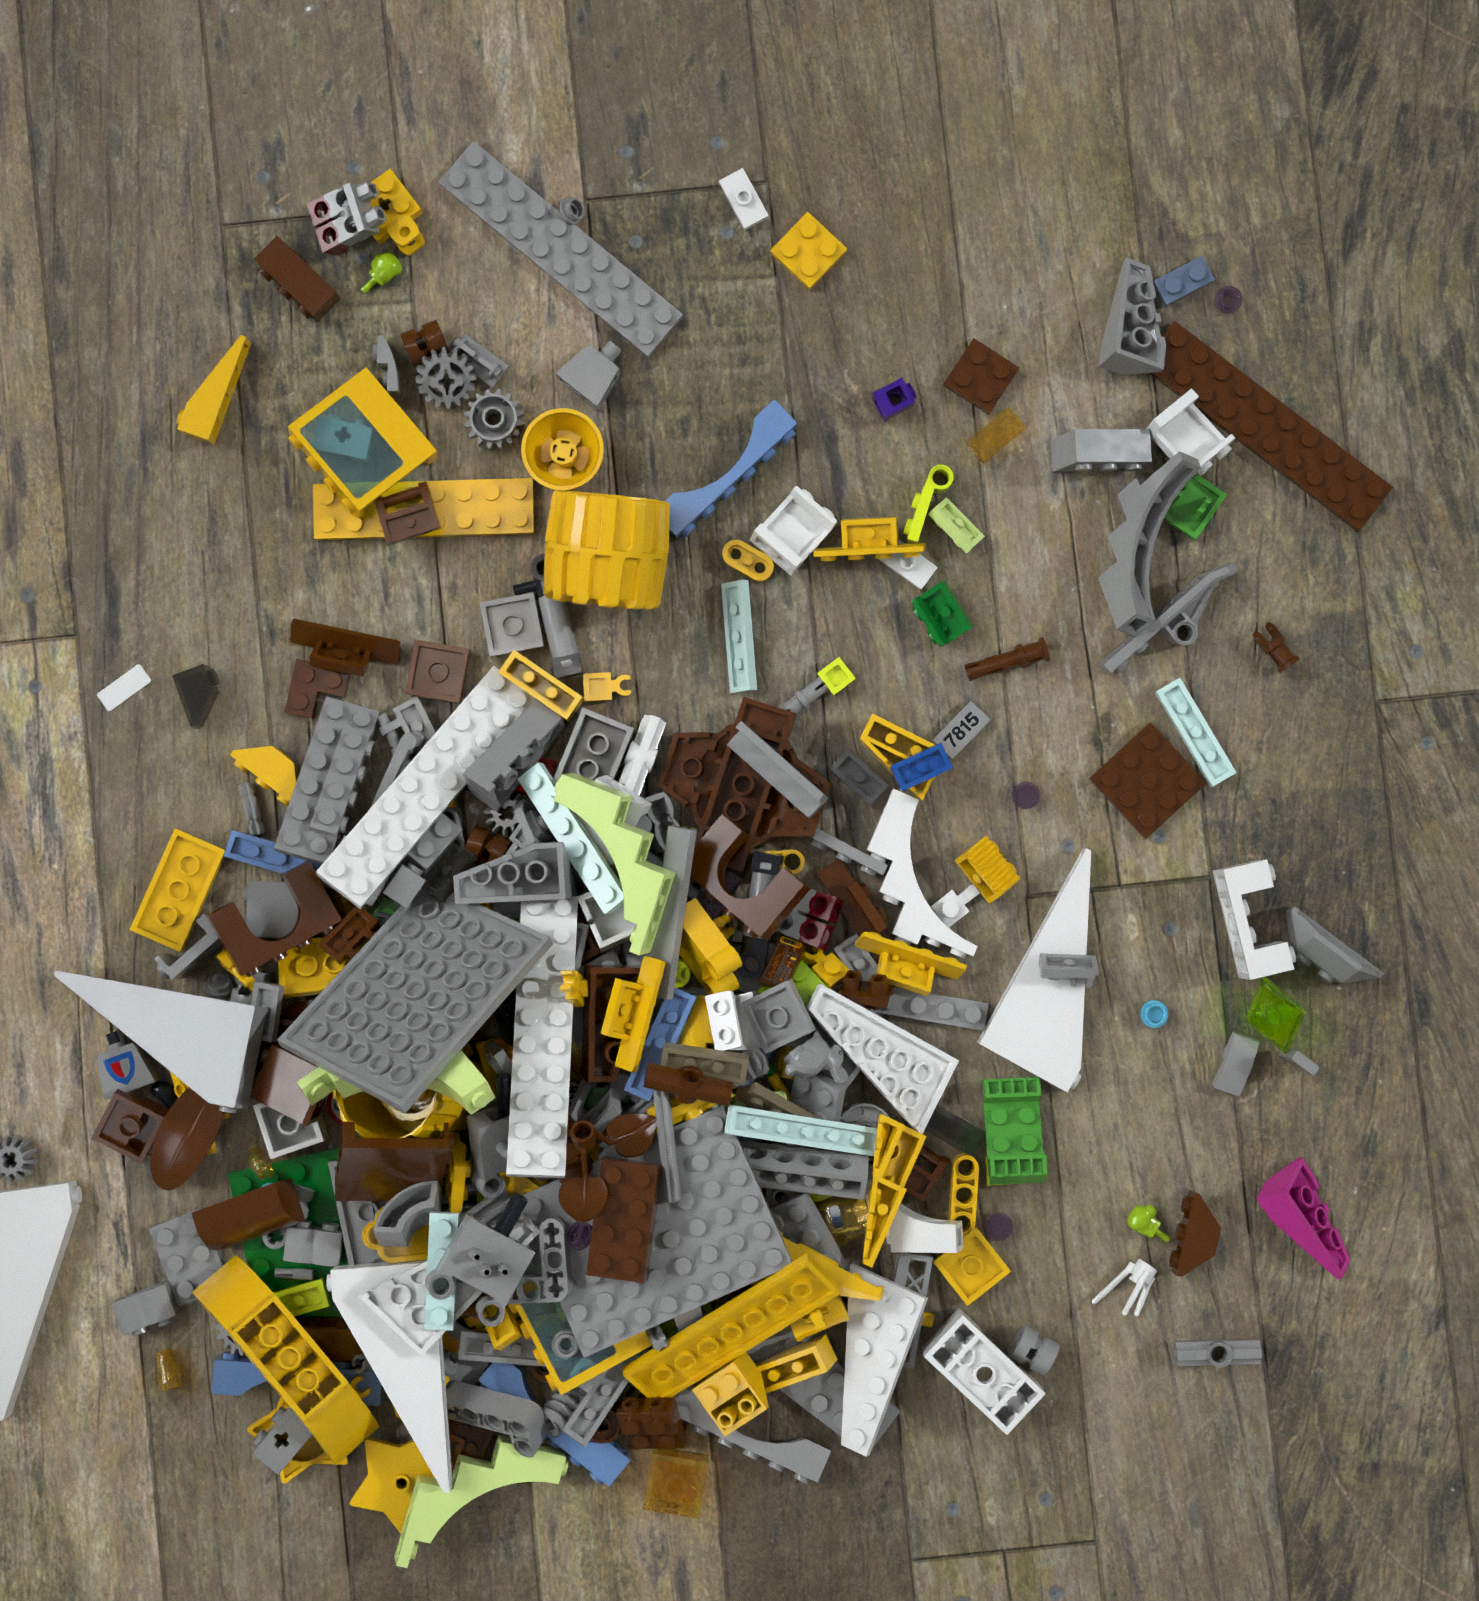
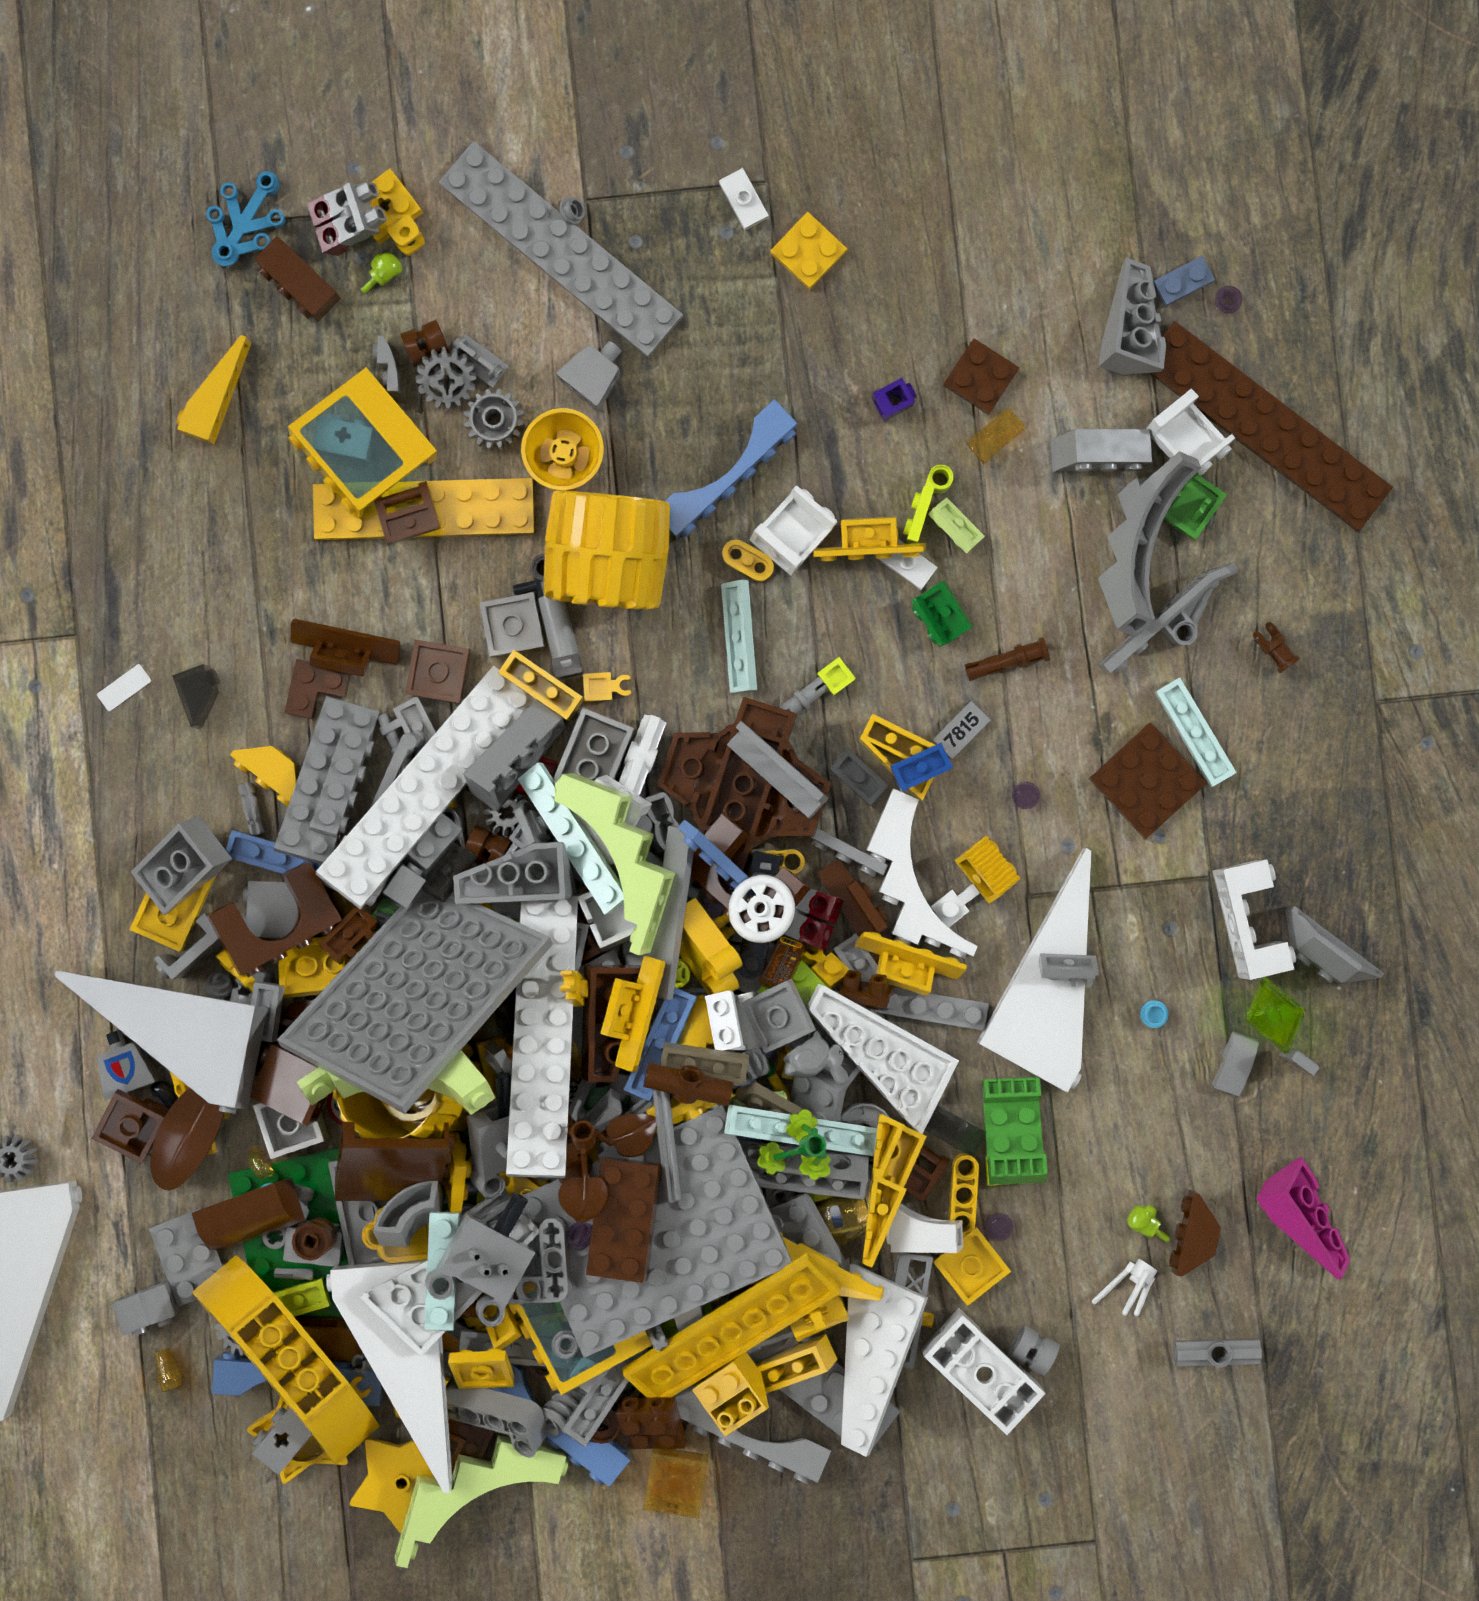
none -> light grey slope [131,816,232,915]
none -> dark azure plant [206,171,286,267]
none -> reddish brown wheel [292,1217,338,1261]
none -> yellow plate [448,1348,515,1389]
none -> medium blue plate [678,820,756,897]
none -> white plate [728,875,795,943]
none -> lime plant [758,1109,830,1181]

